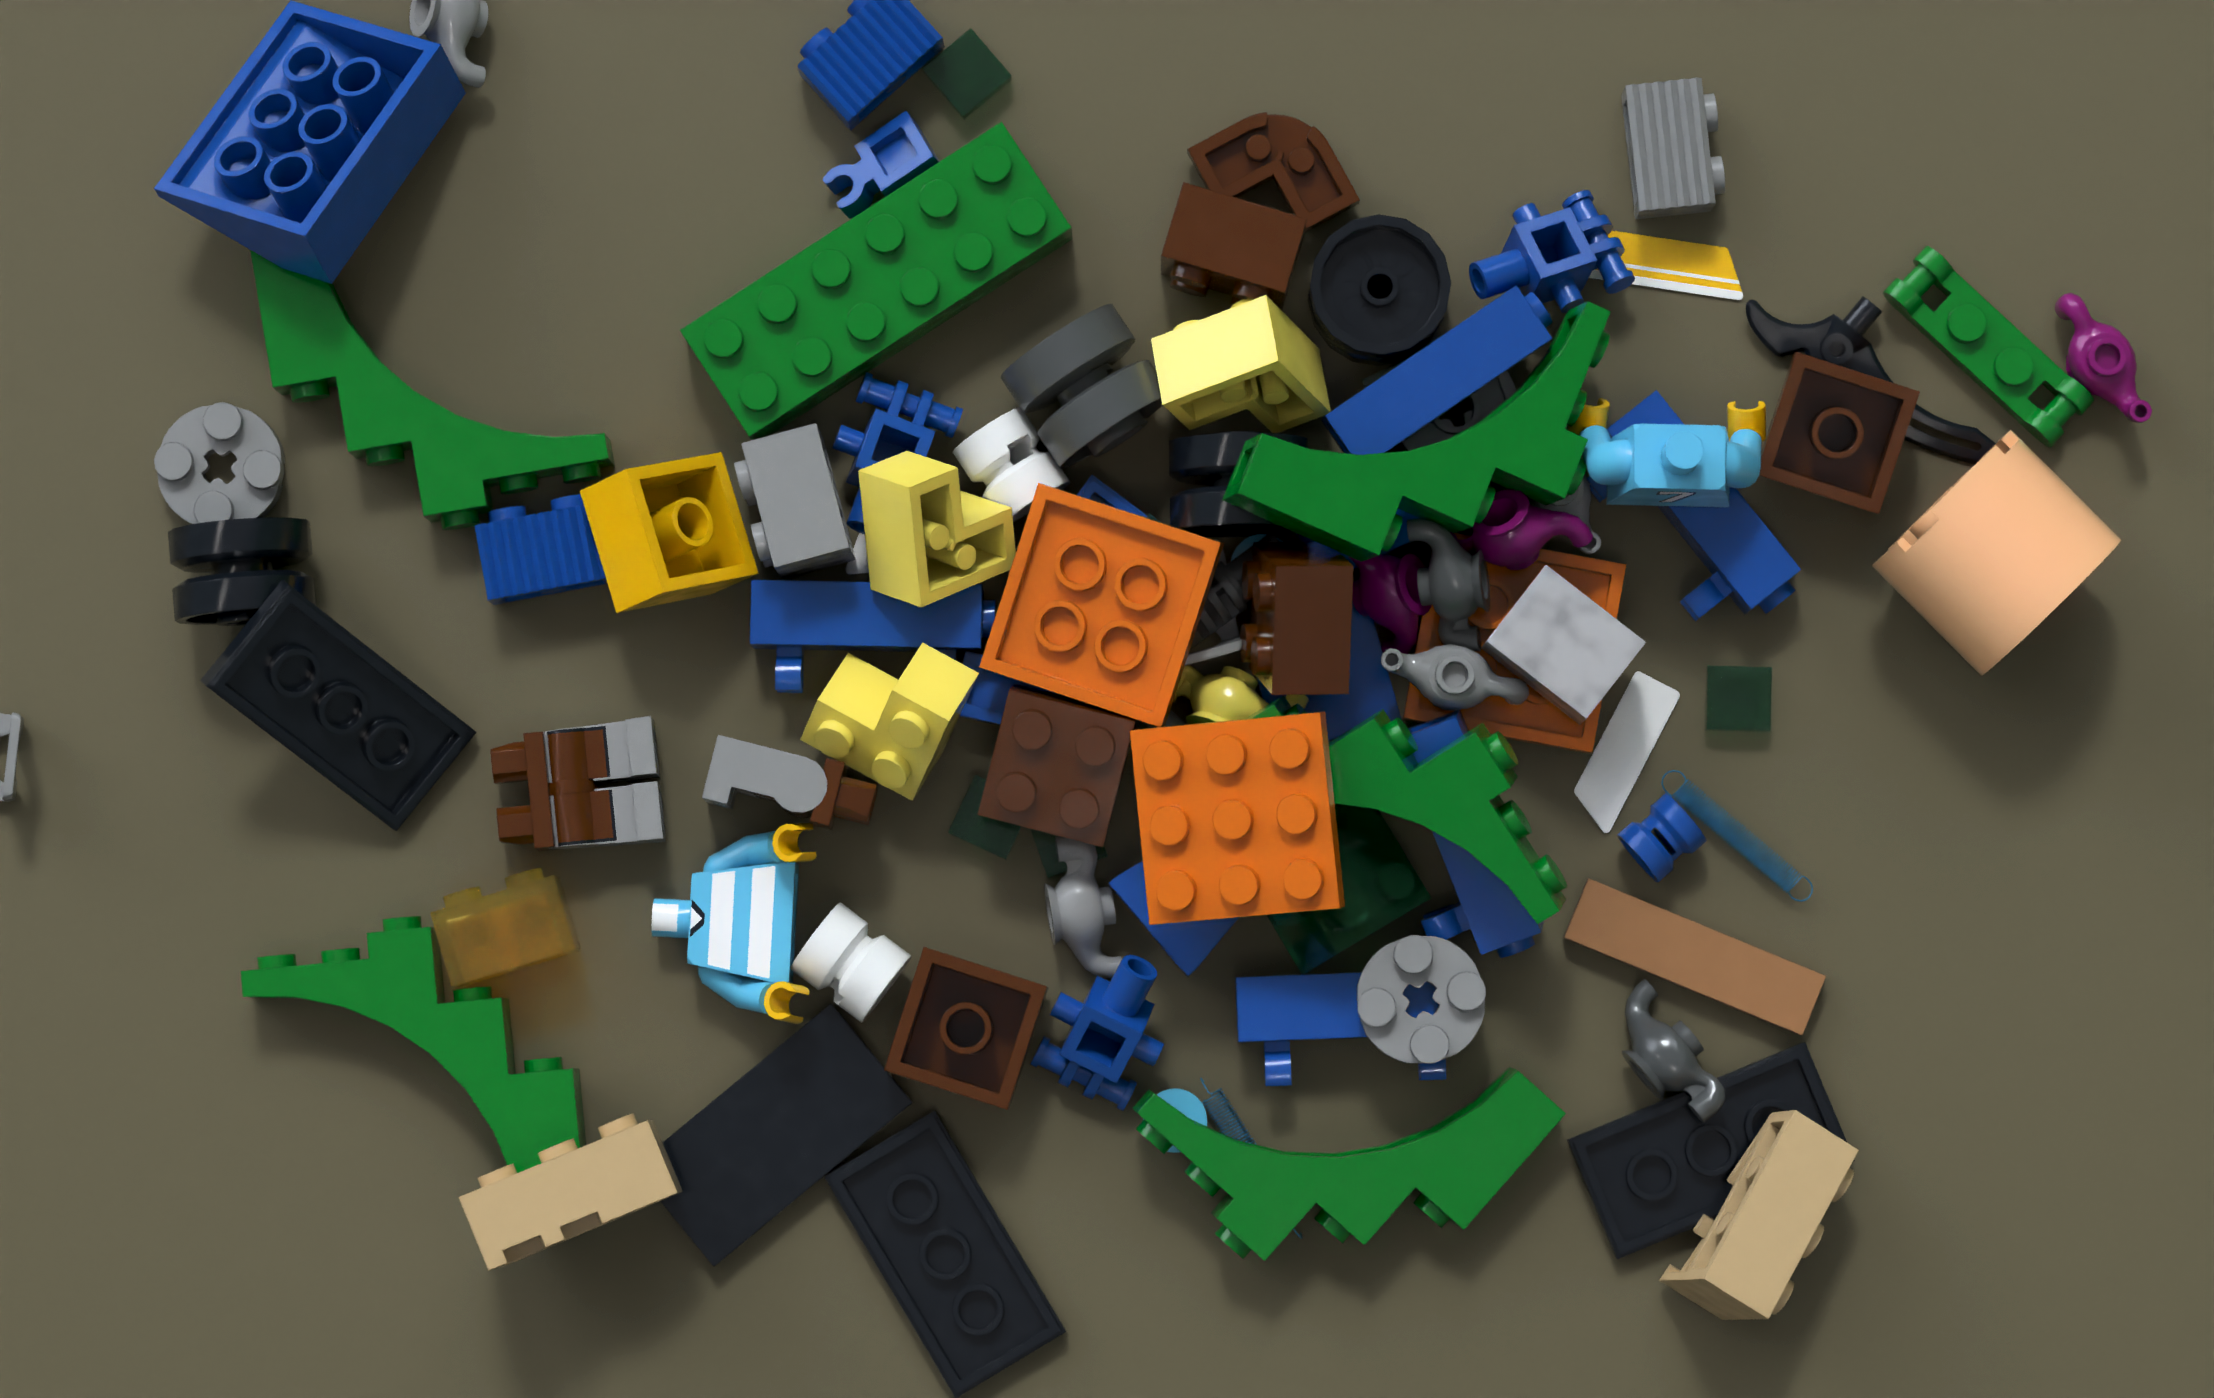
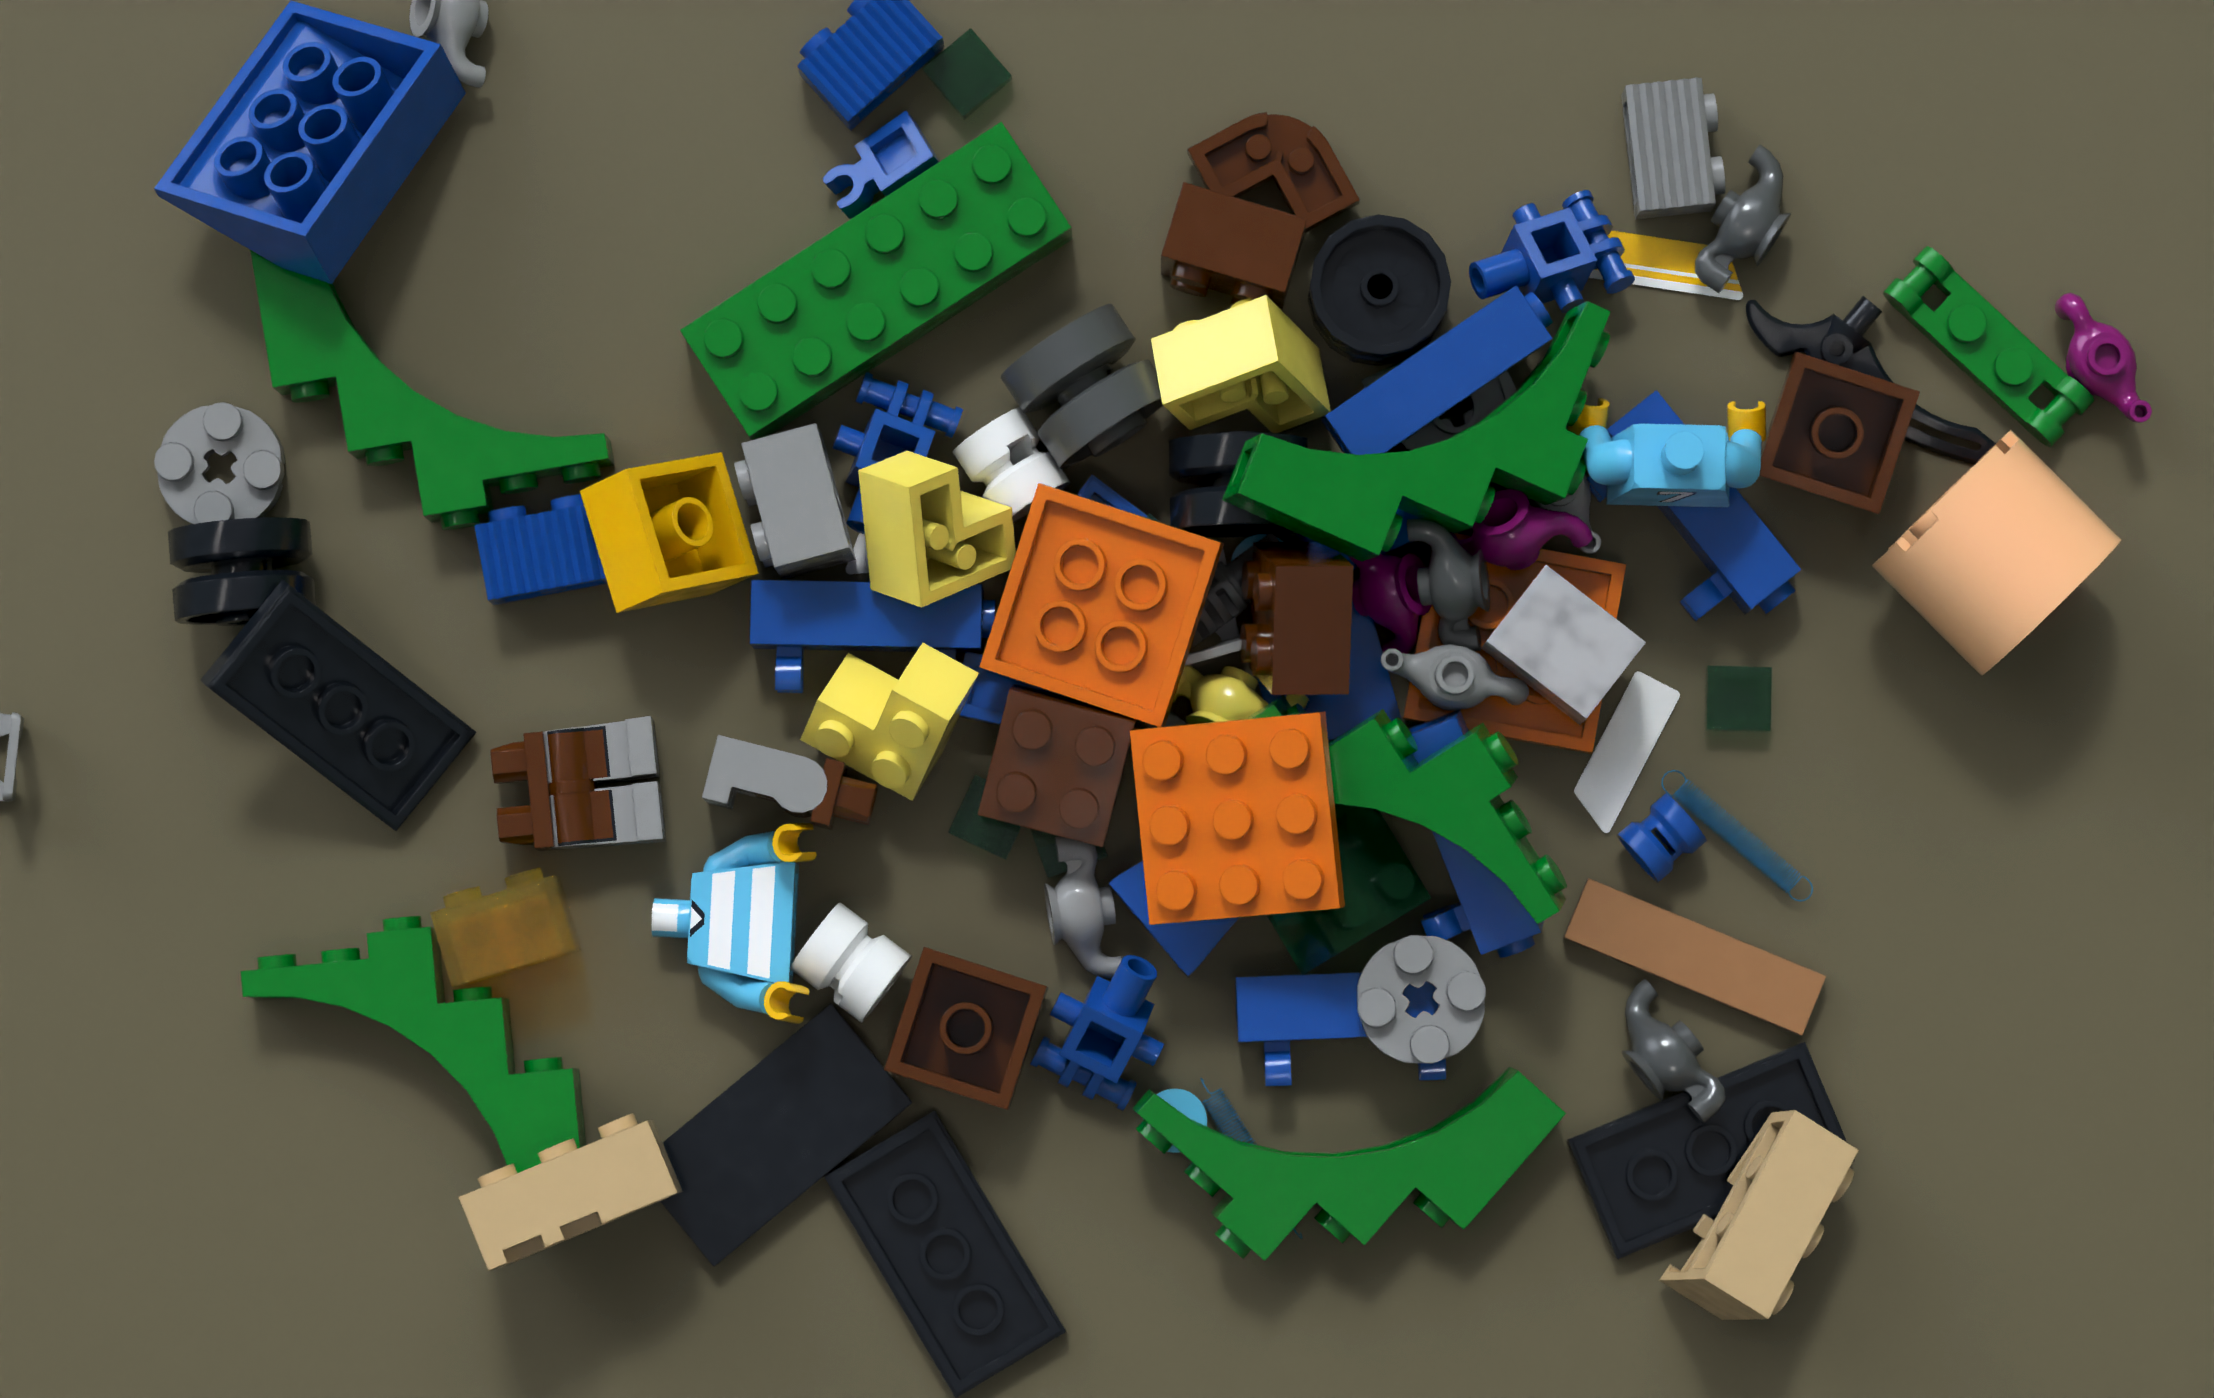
none -> dark grey piece [1695,145,1791,293]

